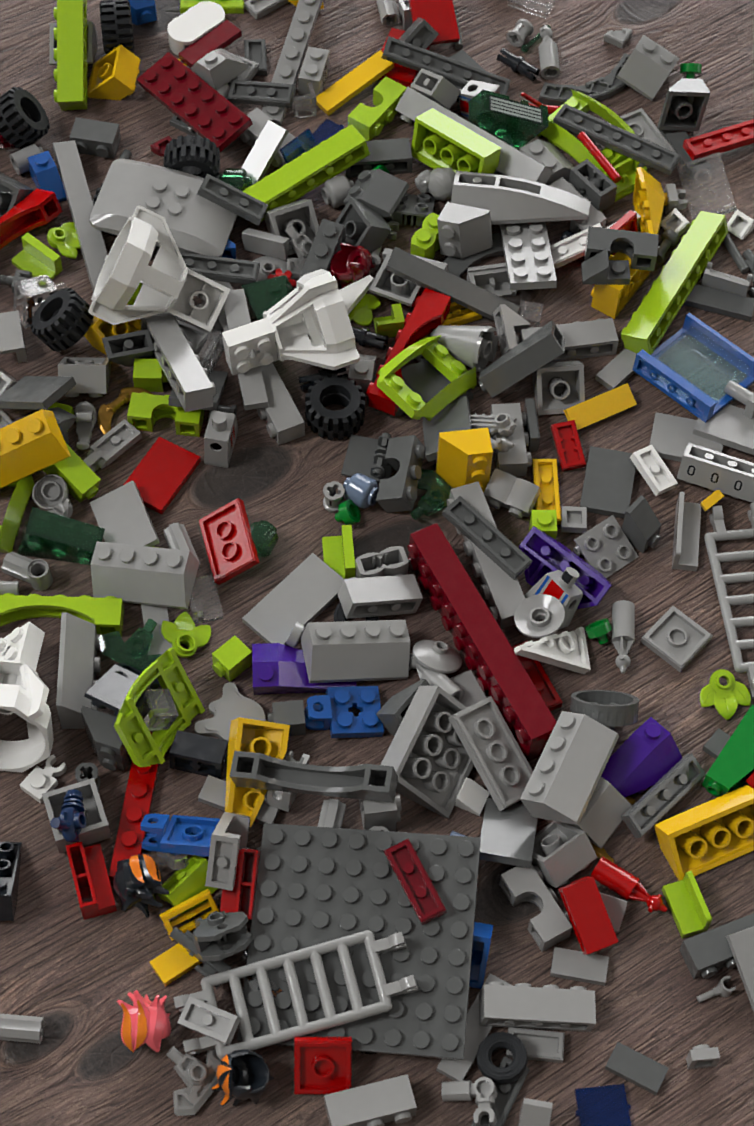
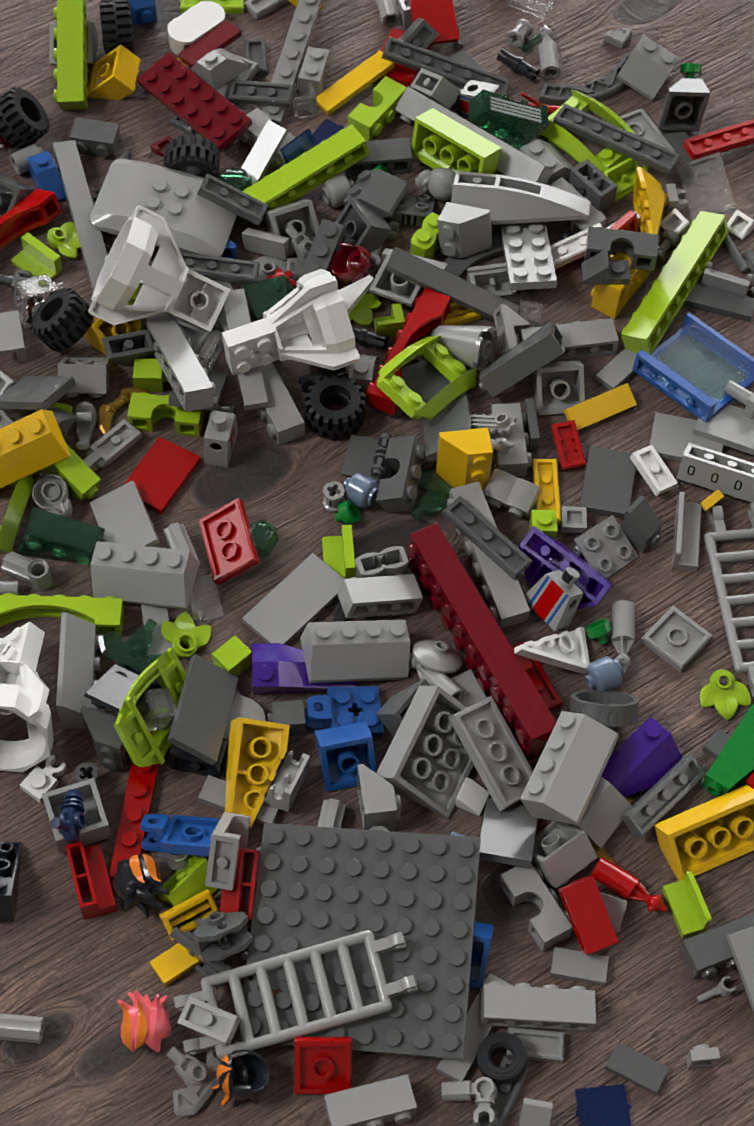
dark grey arch [229,751,398,803] -> none
light grey tile [286,621,305,648] -> none
dark red tile [384,839,447,925] -> none
light grey dish [514,594,565,638] -> none
red bar [577,131,622,183] -> none
none -> dark grey tile [168,654,238,765]
none -> blue slope [315,721,377,792]
none -> sand blue head [584,656,625,692]

